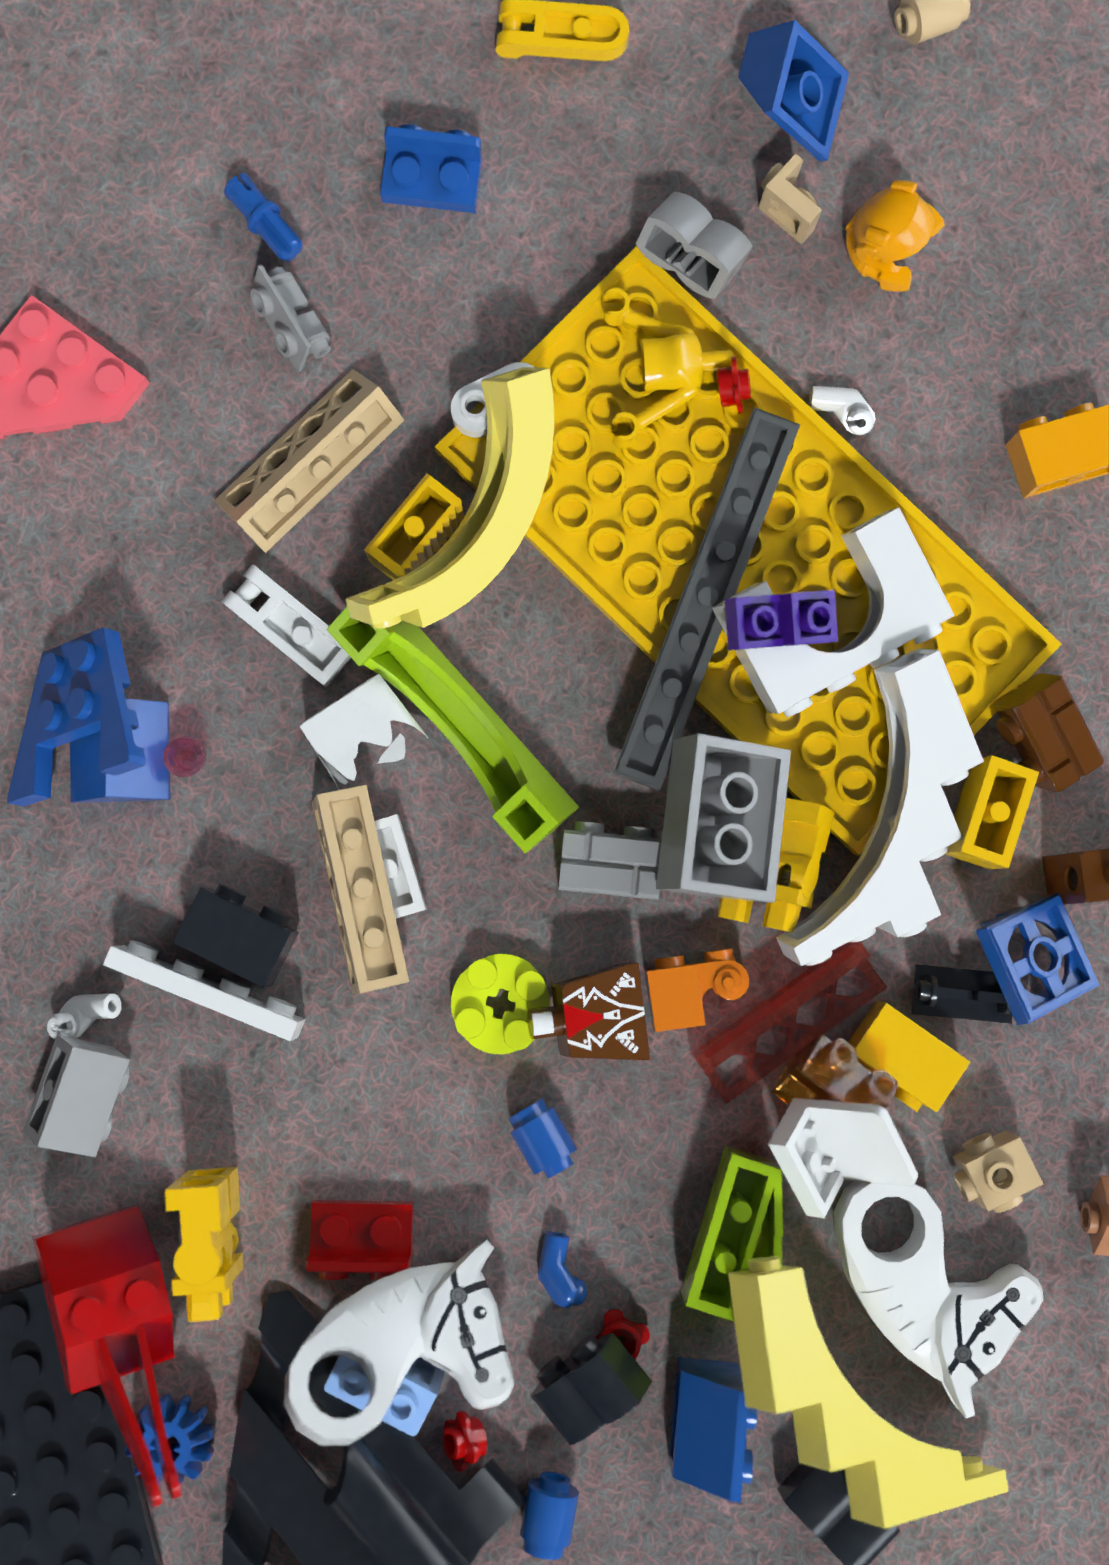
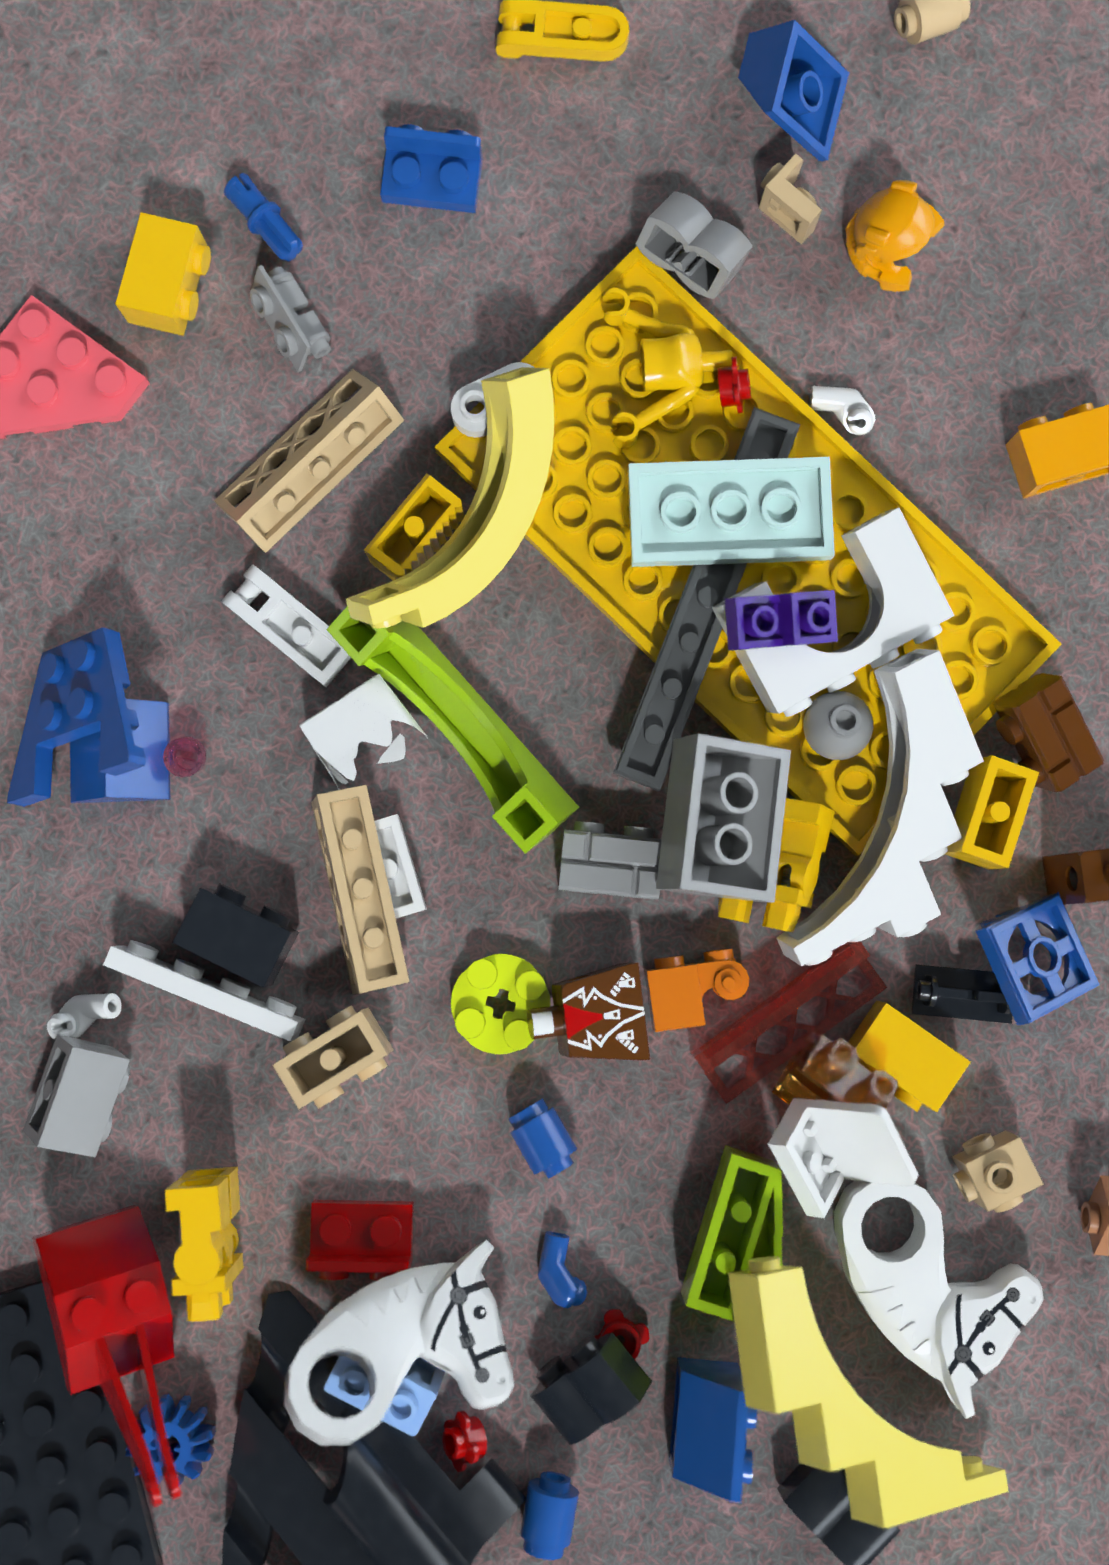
none -> yellow brick [115,212,211,336]
none -> tan brick [273,1005,394,1109]
none -> light aqua plate [628,457,835,567]
none -> light grey brick [803,691,873,760]

